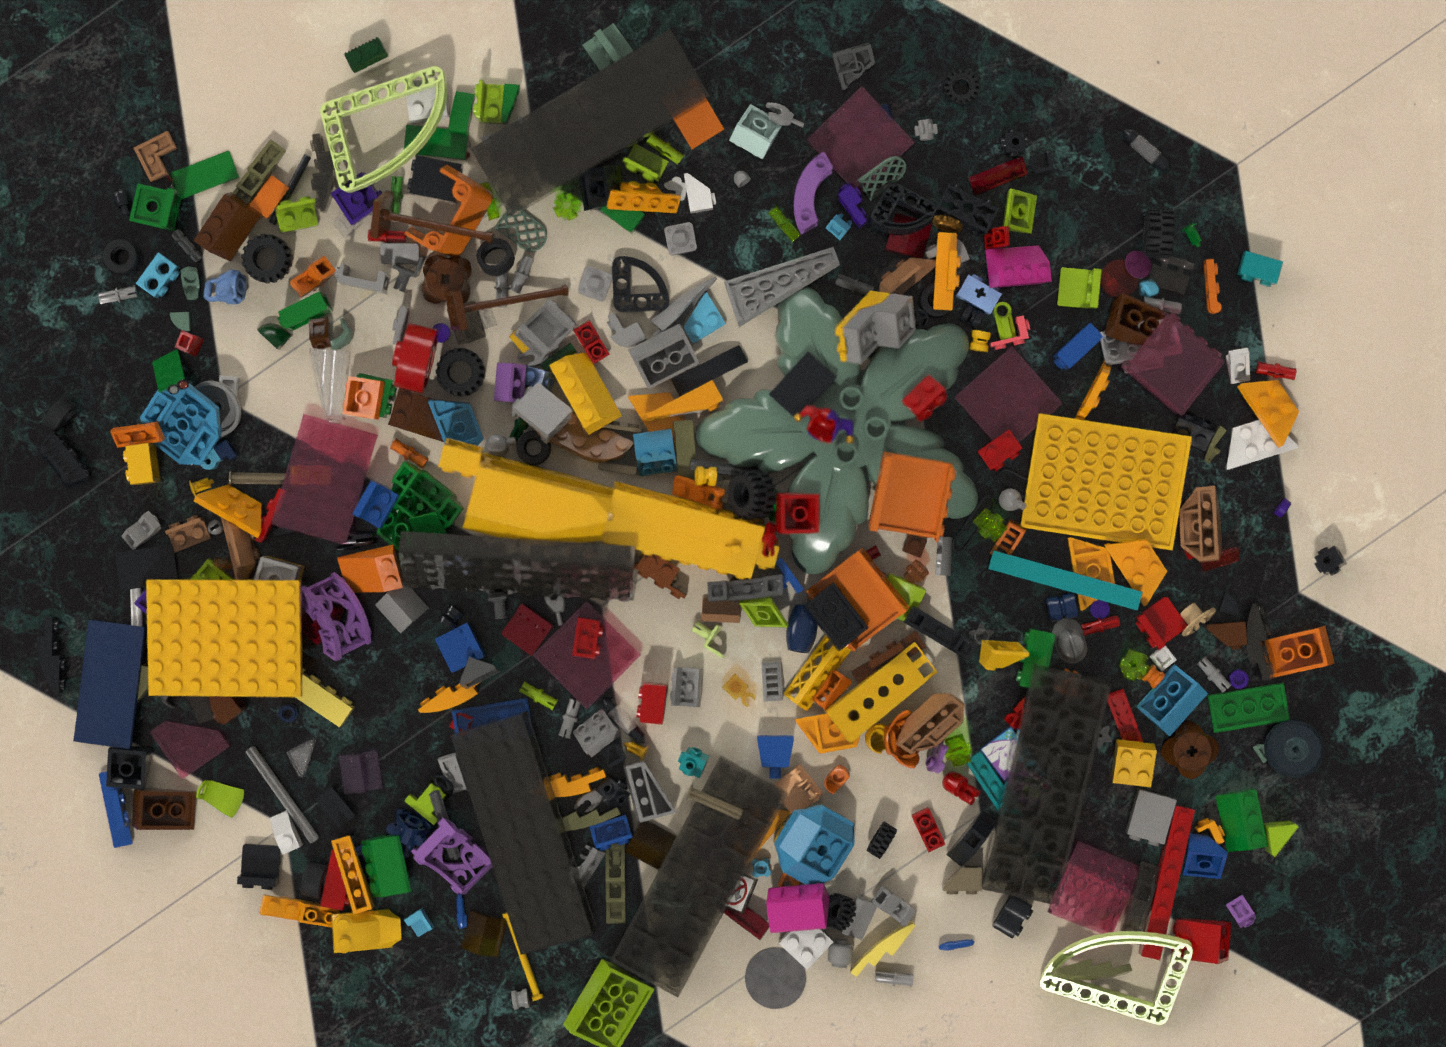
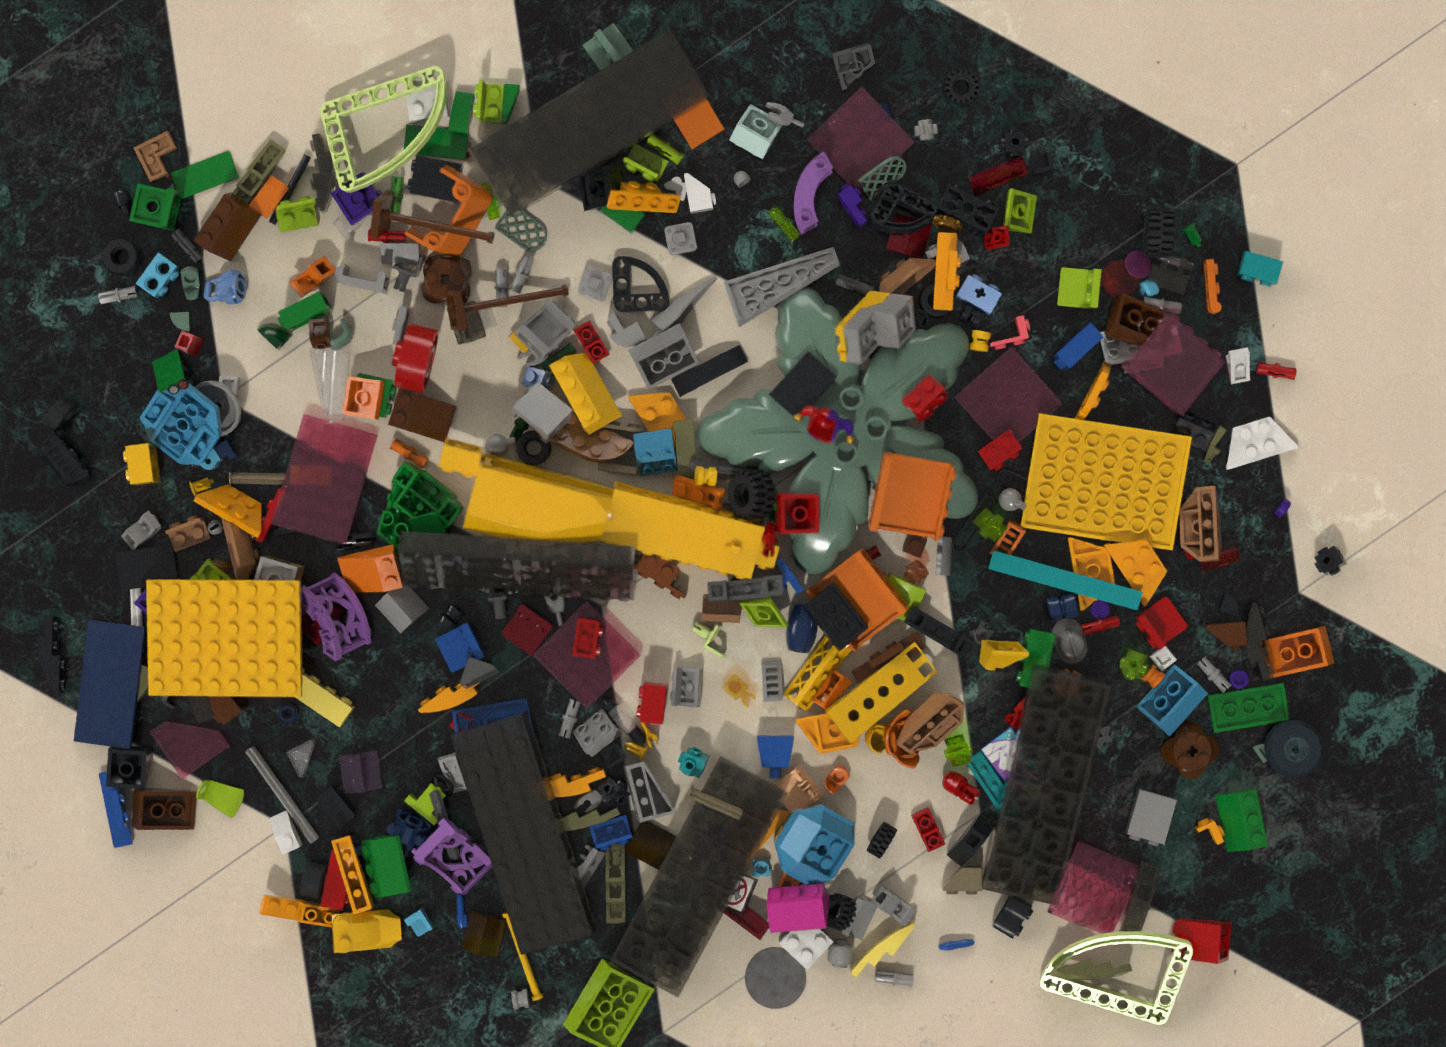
orange tile [110,422,165,448] -> none
black bracket [237,843,281,890] -> none
black tyre [241,234,293,283] -> none
dark green brick [344,37,389,73] -> none
blue bracket [352,480,400,529] -> none
dark azure wing [427,399,484,446] -> none
dark purple tile [433,323,451,343] -> none
black tyre [436,348,485,397] -> none
black tyre [476,238,515,276] -> none
medium lavender brick [494,363,526,403] -> none
lime pin [519,682,558,710] -> none
clear neon green brick [553,192,581,221] -> none
light orange slope [643,380,723,421] -> none
medium azure wing [683,292,726,344] -> none
medium azure tile [826,213,852,240] -> none
medium lavender plate [925,740,949,774] -> none
dark pink slope [986,245,1052,288] -> none
lime piece [993,302,1017,341] -> none
red plate [1105,689,1143,742] -> none
yellow brick [1111,739,1157,787] -> none
piece [1123,129,1171,172] -> none
red brick [1138,805,1195,960] -> none
tan wheel [1180,603,1216,637] -> none
blue slope [1182,833,1227,879] -> none
medium lavender bracket [1226,895,1256,928] -> none
light orange wing [1237,380,1299,448] -> none
lime slope [1263,820,1299,857] -> none
none -> yellow hand [640,722,658,748]

